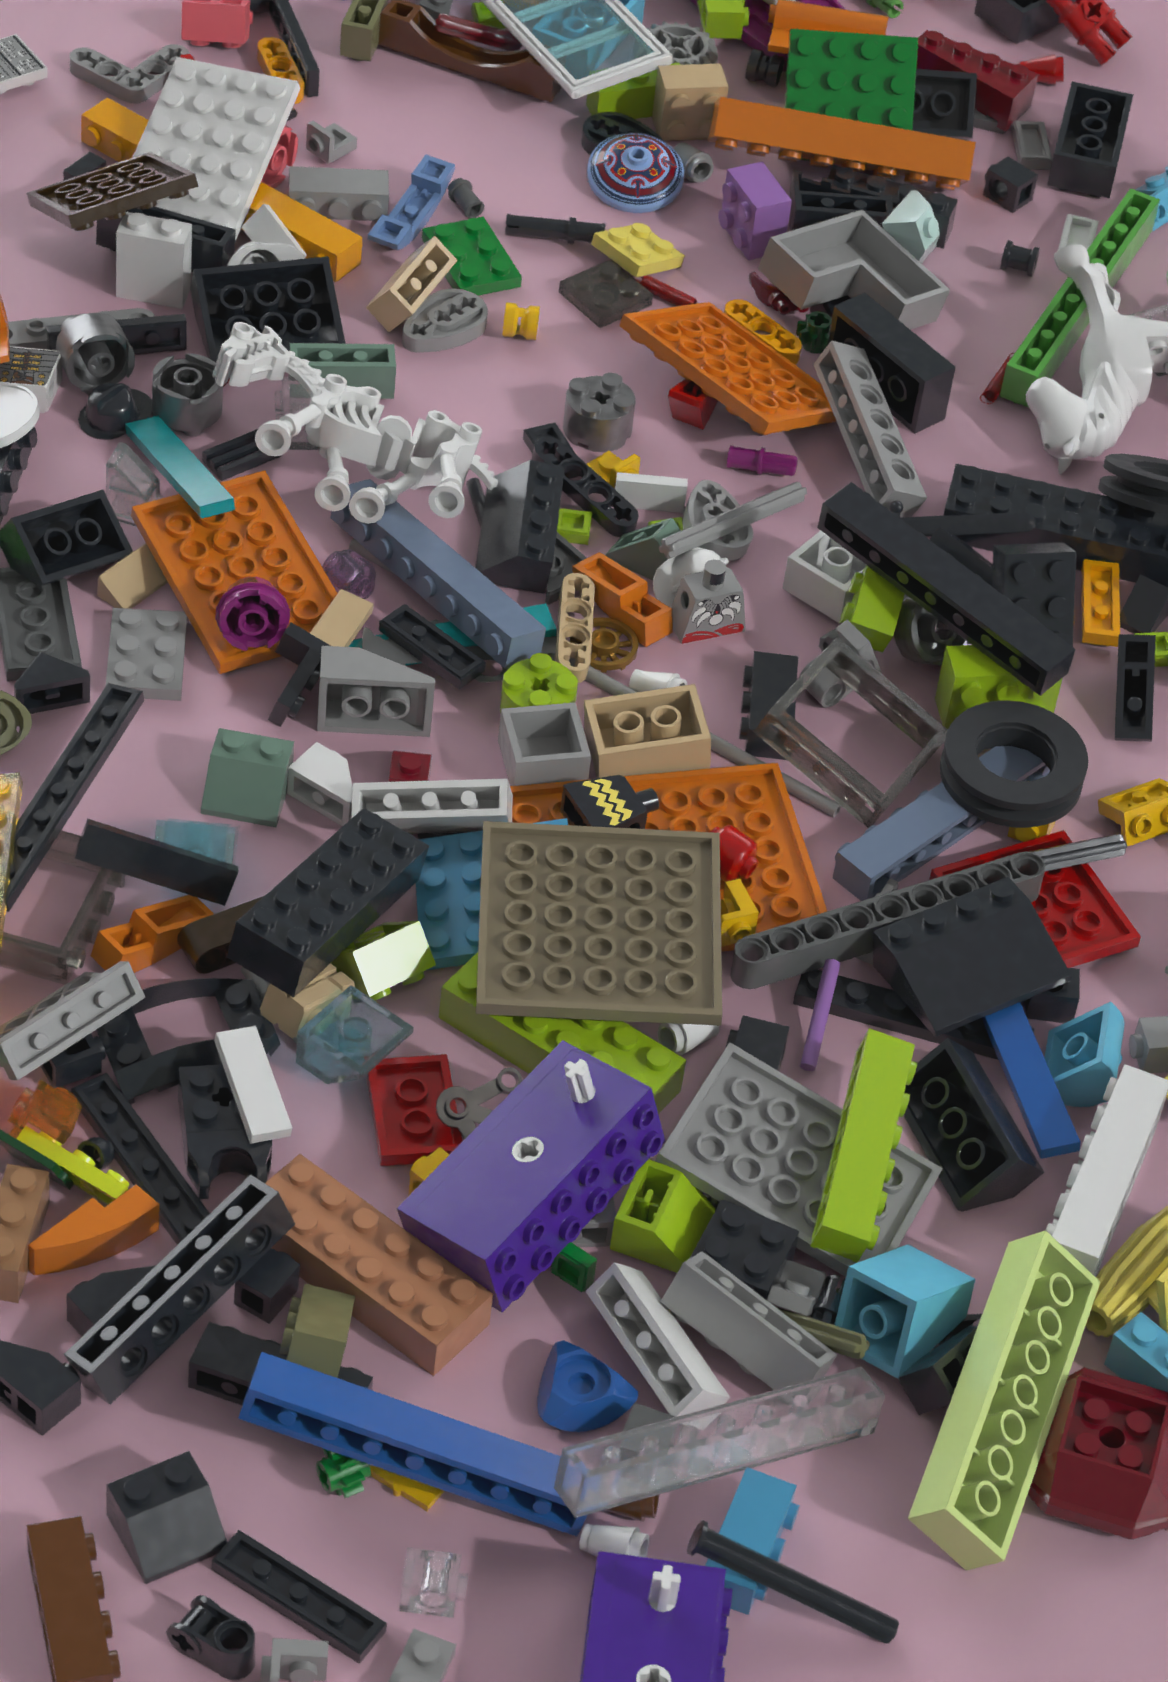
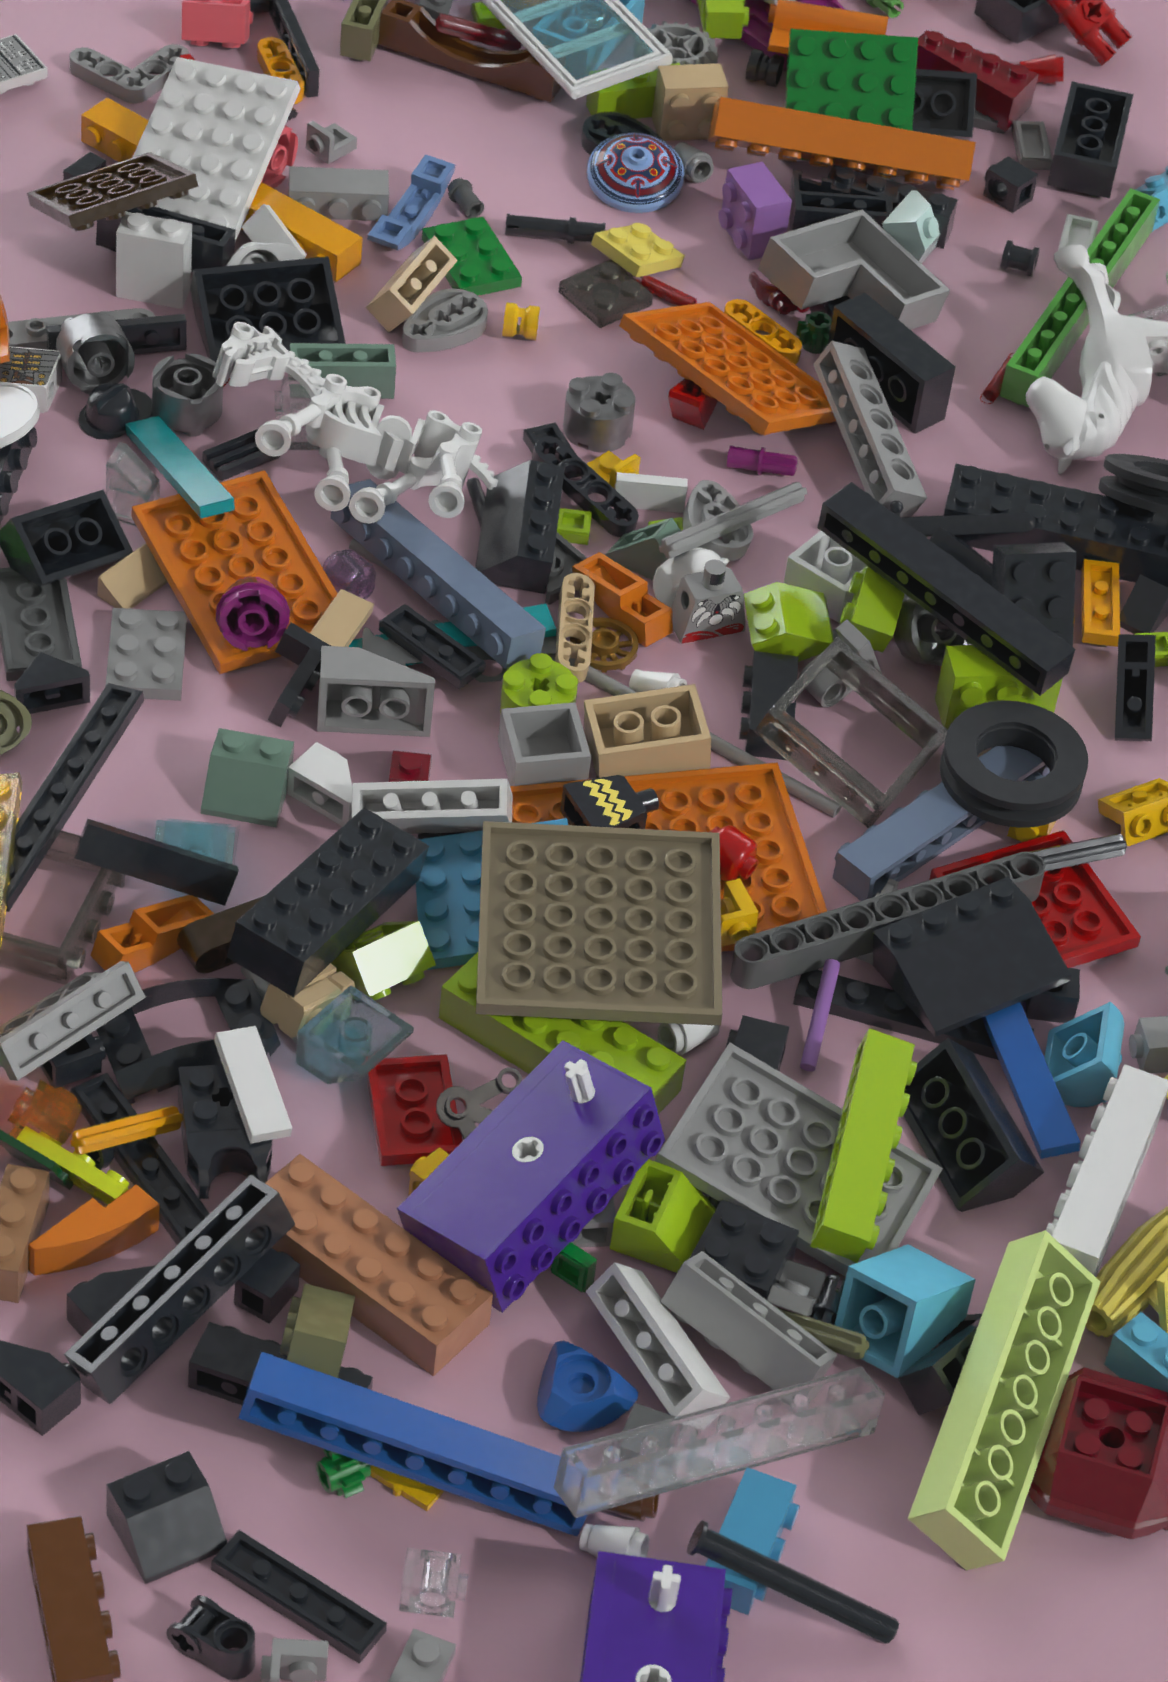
none -> light orange axle [70,1106,183,1155]
none -> lime slope [744,582,834,662]

